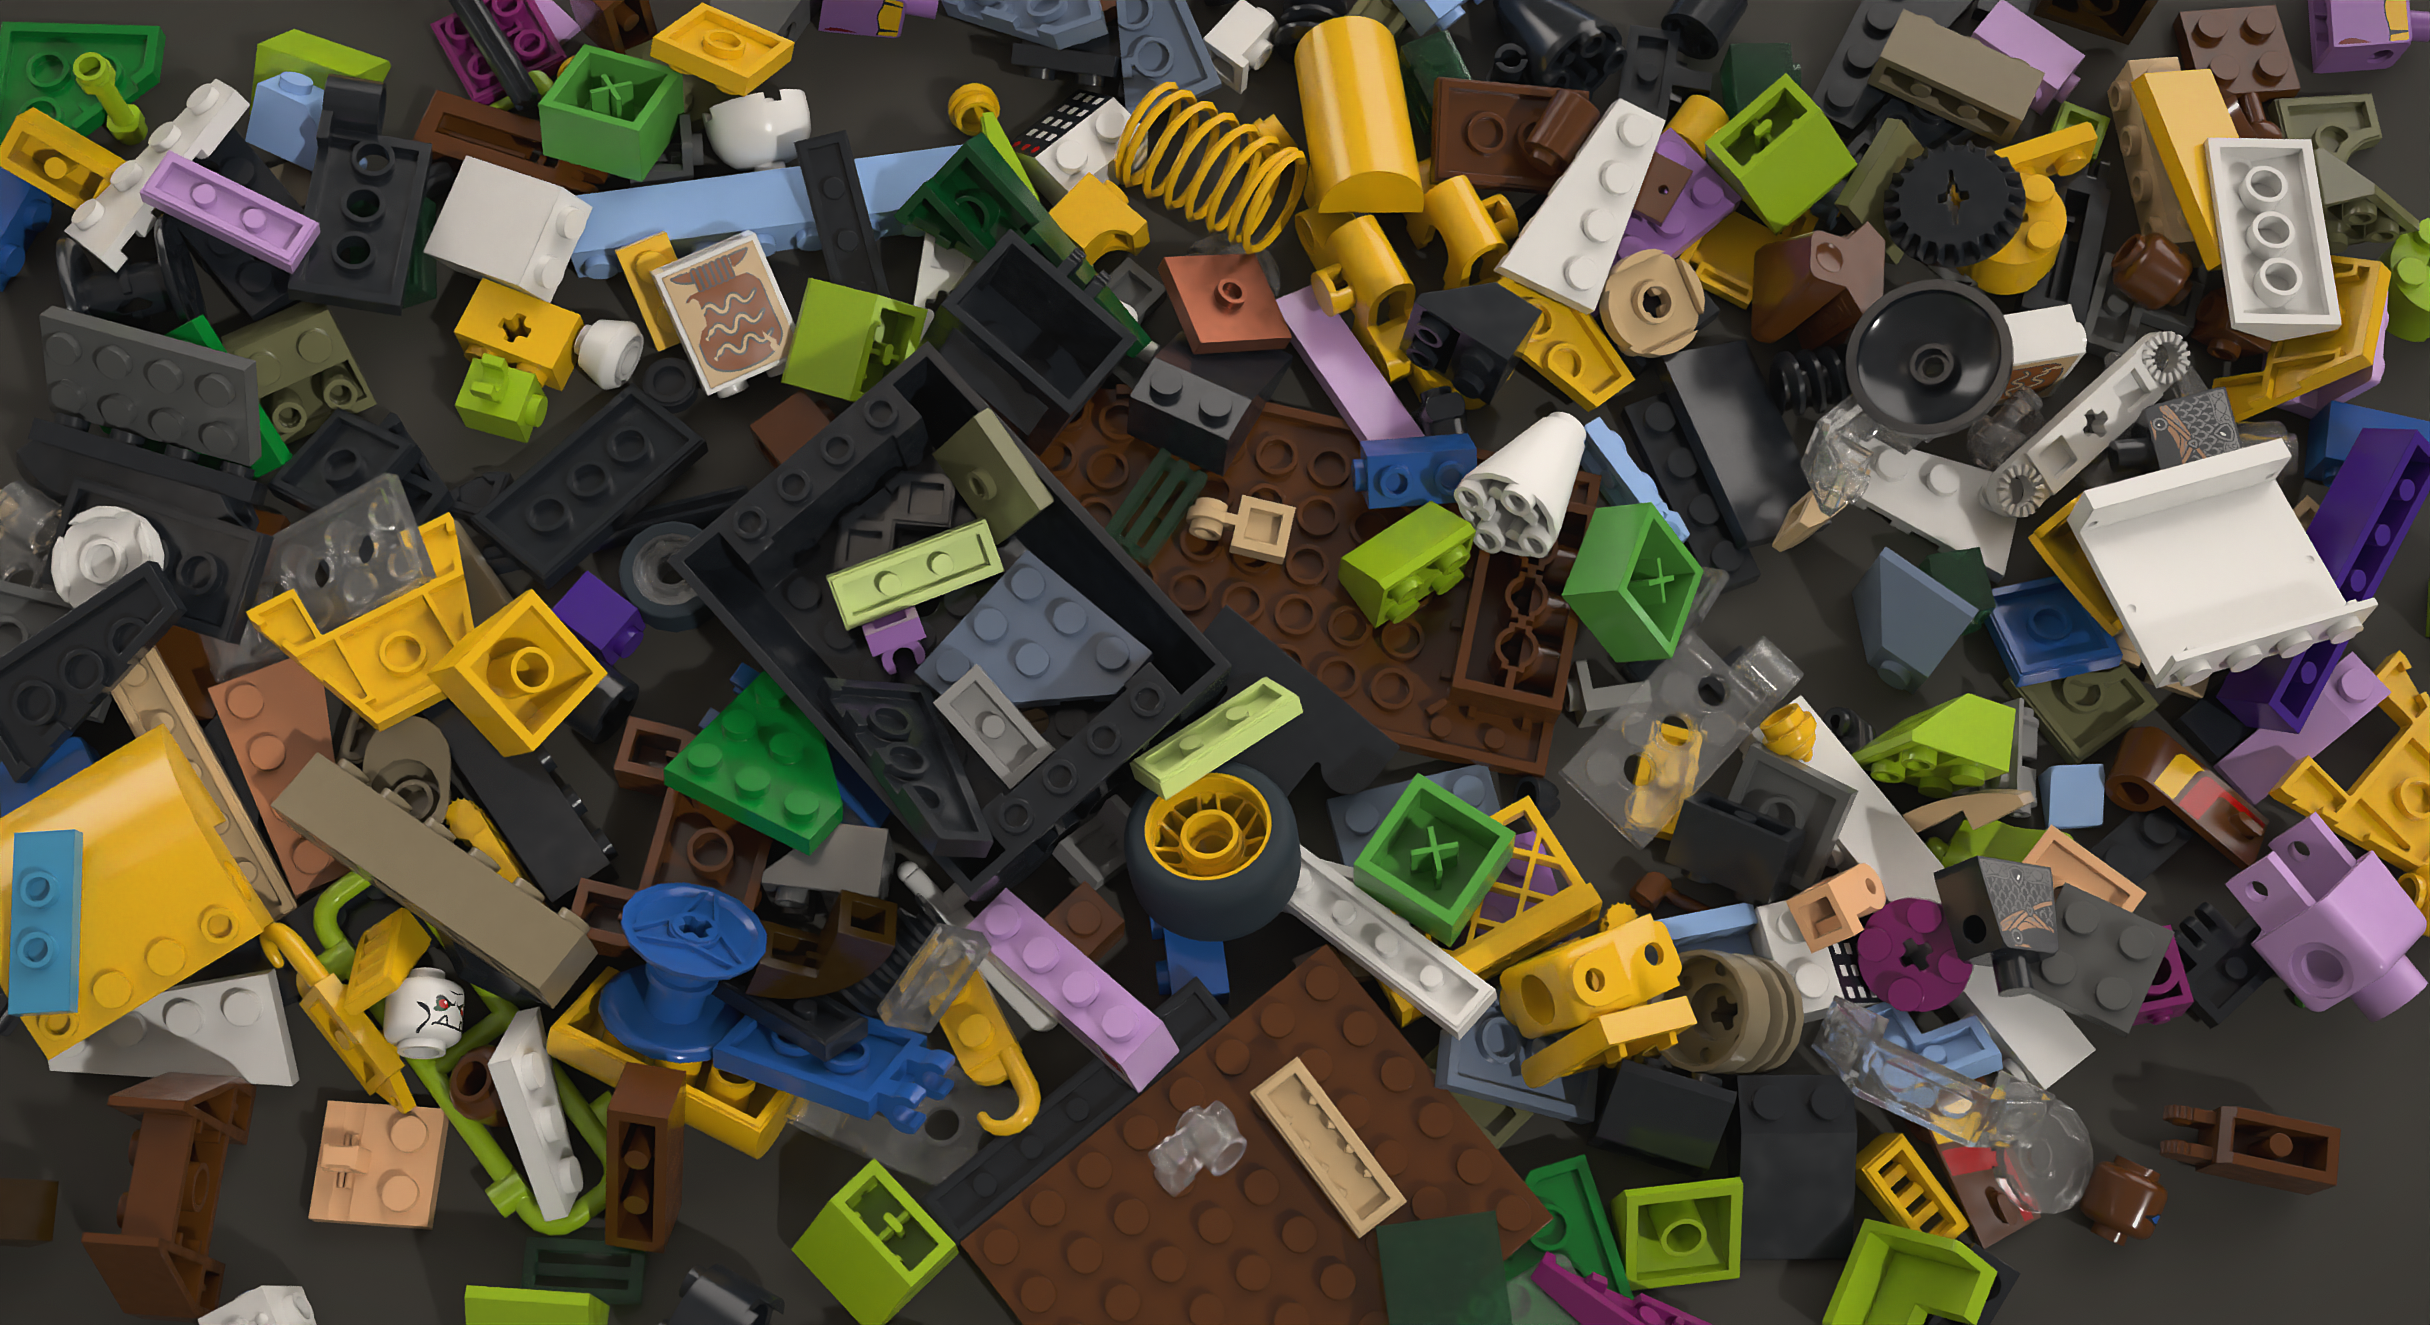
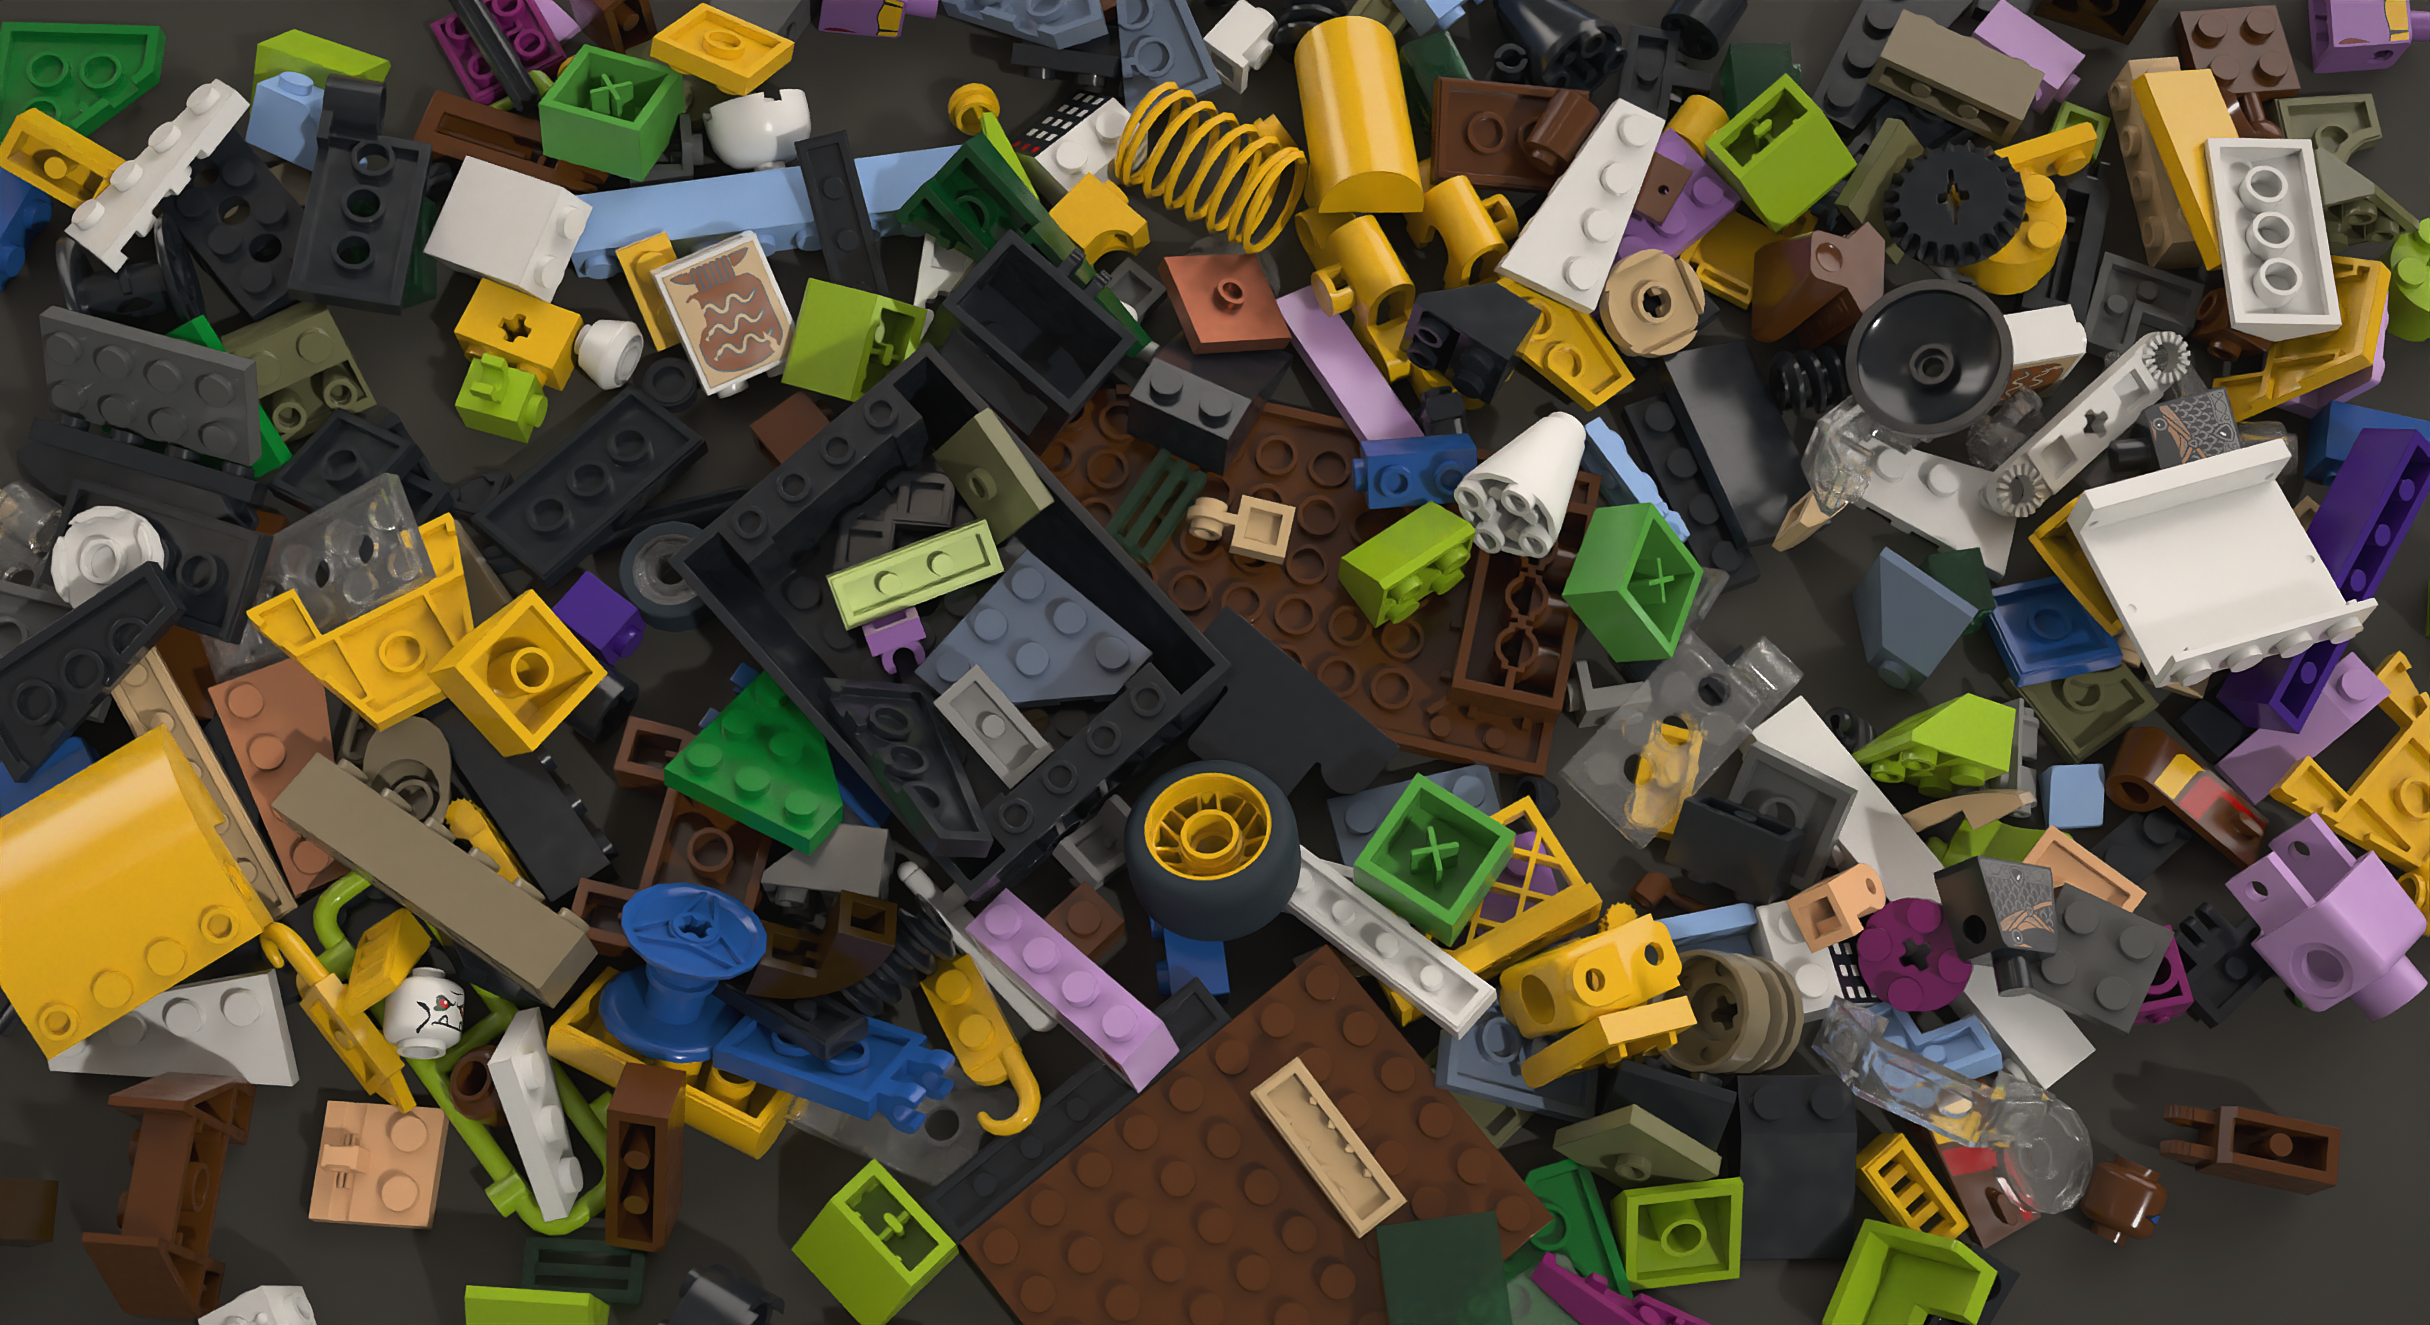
dark azure plate [8,829,83,1017] -> none
lime bar [73,52,148,145] -> none
lavender tile [140,150,320,274] -> none
clear plate [876,923,992,1033] -> none
yellowish green tile [1130,677,1303,800] -> none
clear plate [1148,1100,1247,1197] -> none
yellow plate [1759,703,1817,762] -> none
reddish brown head [2111,232,2193,311] -> none
none -> olive plate [1553,1104,1722,1190]

